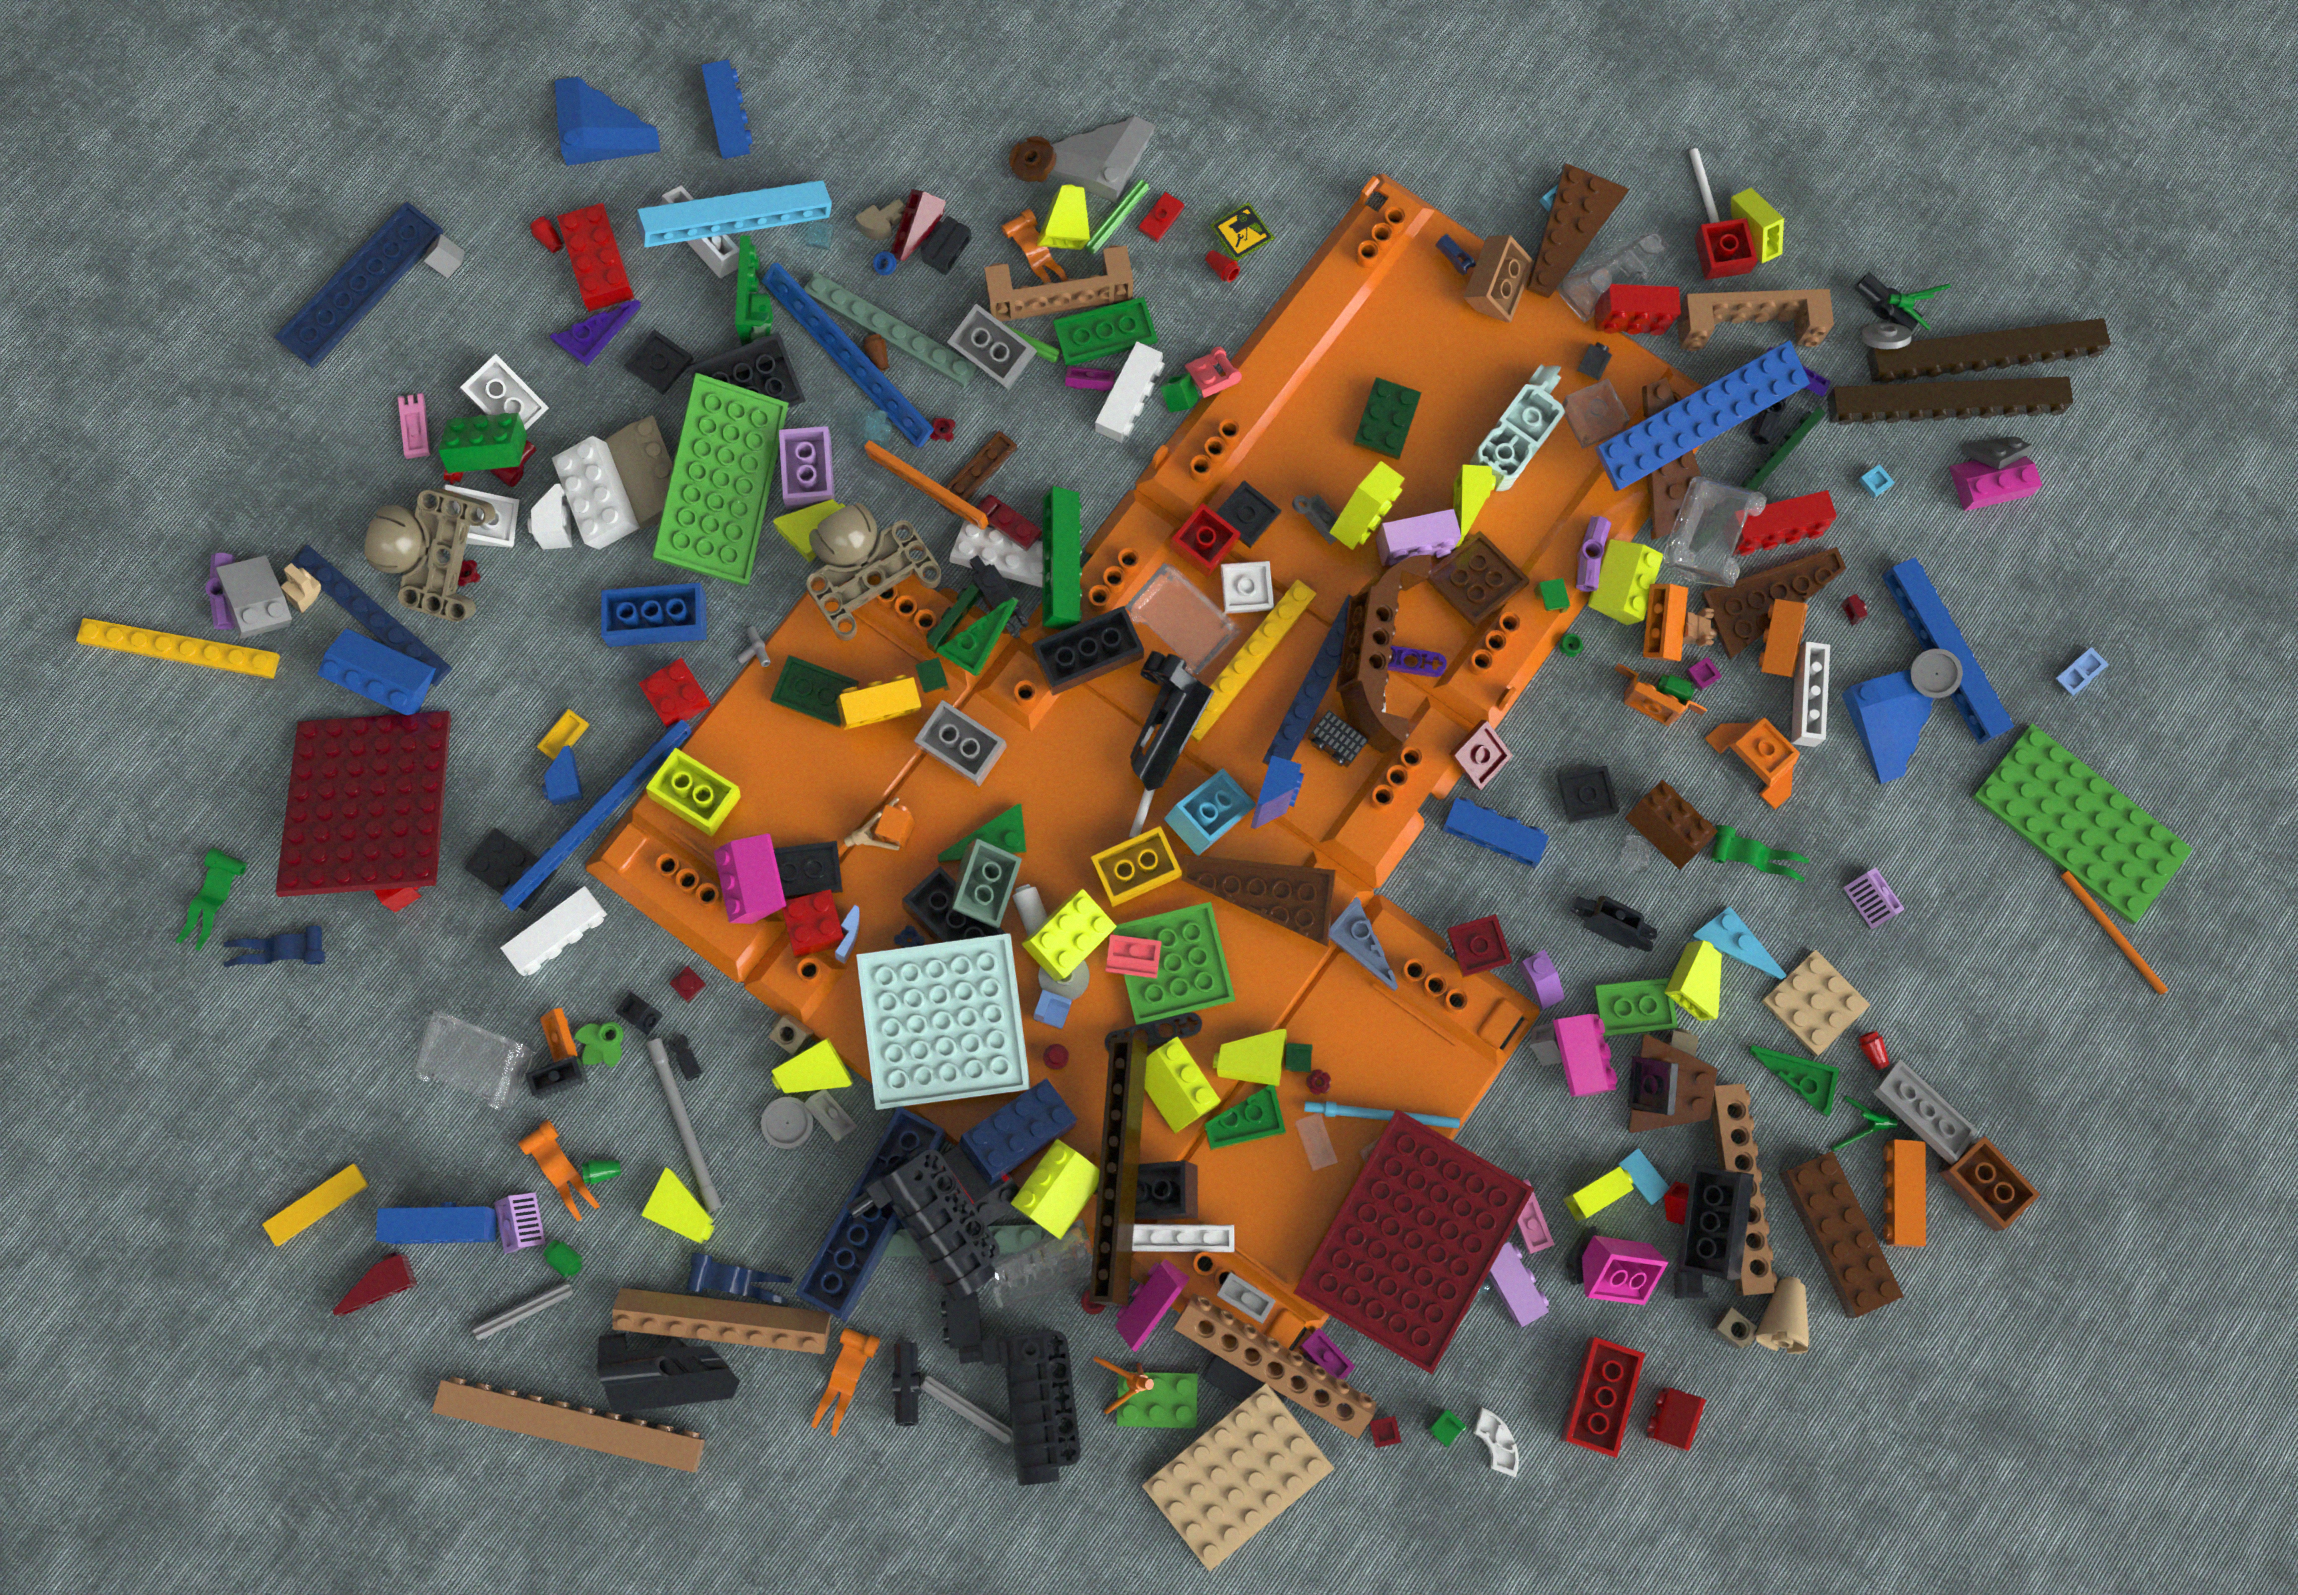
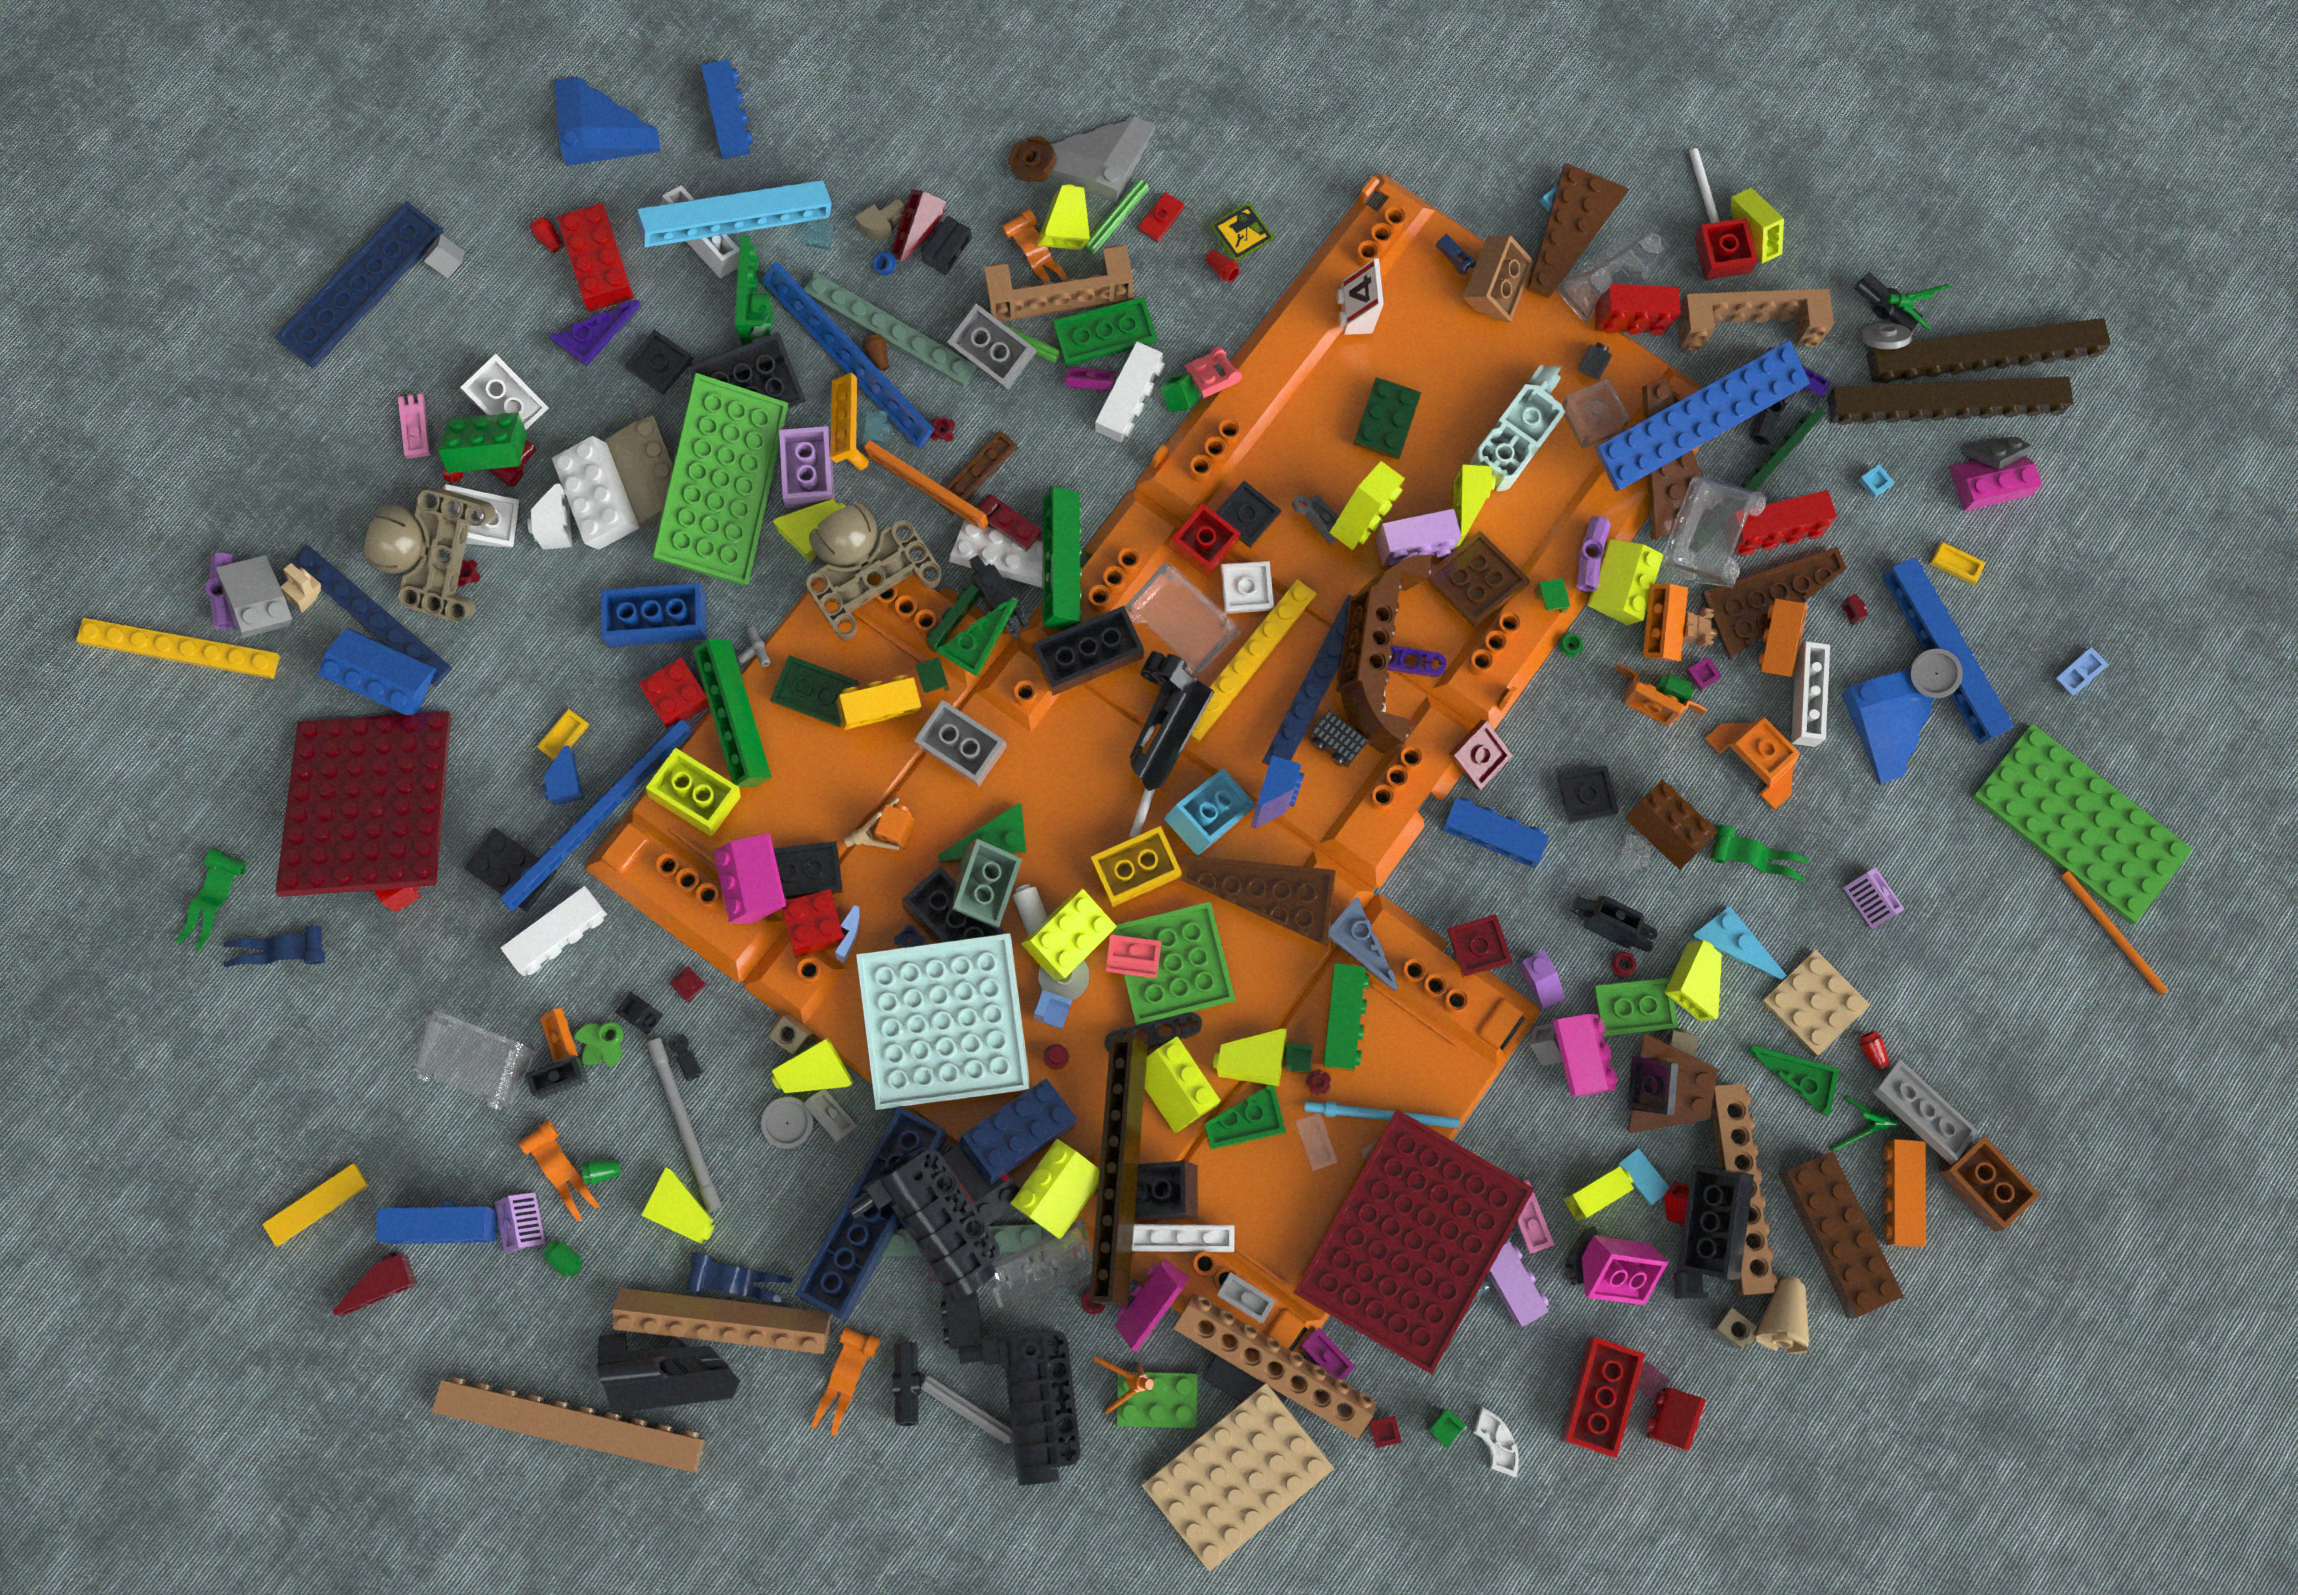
light grey axle [472,1282,574,1340] -> none
none -> green brick [693,639,772,787]
none -> light orange piece [830,372,869,470]
none -> green brick [1323,963,1370,1071]
none -> white slope [1337,258,1384,335]
none -> dark red plate [1611,952,1636,977]
none -> clear pink tile [1636,1362,1669,1400]
none -> yellow tile [1930,541,1986,586]

